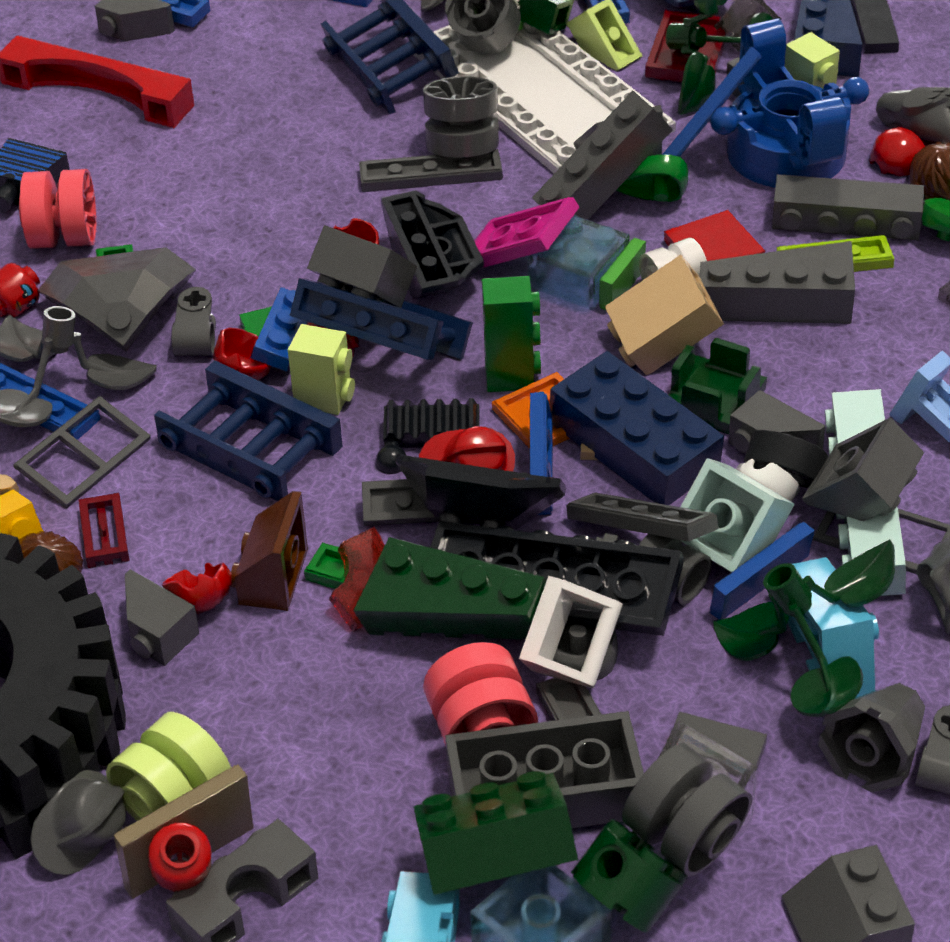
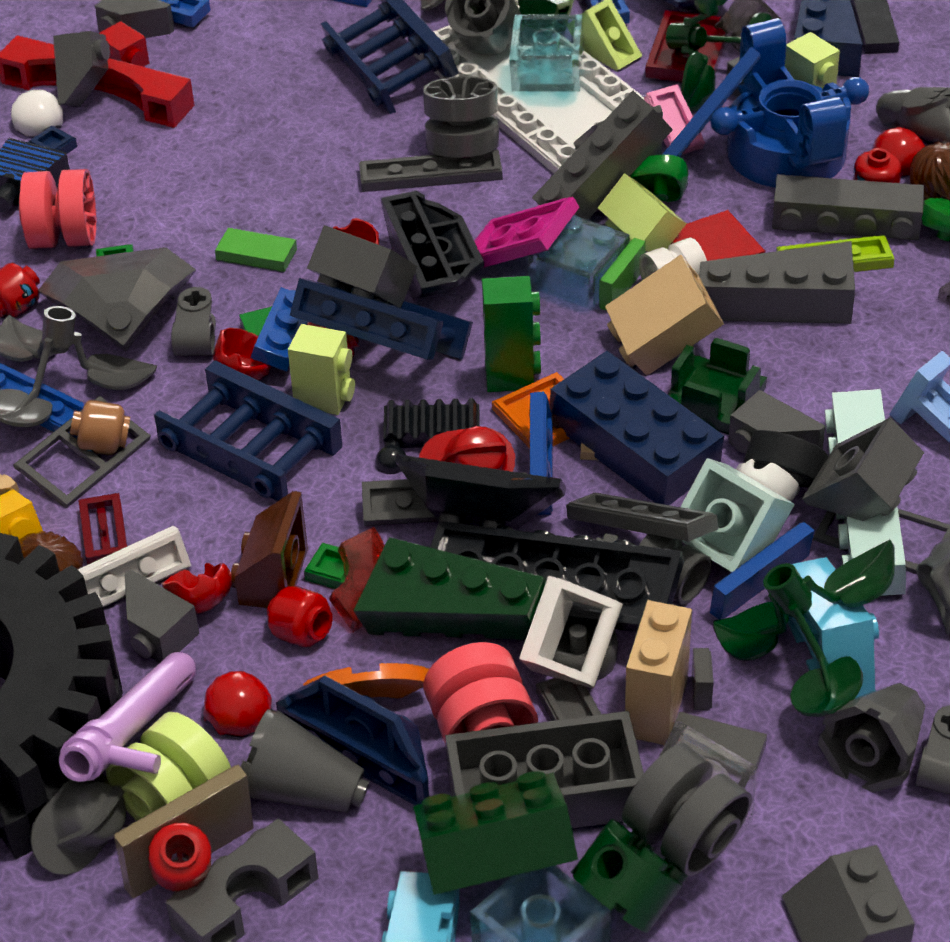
none -> white hair [11,90,63,137]
none -> dark blue tile [28,126,78,154]
none -> dark grey slope [53,31,110,107]
none -> lavender cylinder [59,652,196,782]
none -> medium nougat head [70,400,130,455]
none -> white tile [78,526,191,607]
none -> red brick [99,21,150,67]
none -> red hair [203,671,272,737]
none -> bright green tile [215,228,297,272]
none -> dark grey cone [241,709,370,813]
none -> red head [267,586,333,647]
none -> dark blue wedge [276,676,430,805]
none -> orange tile [303,663,429,699]
none -> clear light blue brick [509,15,584,92]
none -> yellowish green brick [598,173,687,252]
none -> tan brick [625,600,692,745]
none -> bright pink tile [644,84,705,154]
none -> dark grey tile [691,648,714,710]
none -> red head [853,148,902,183]

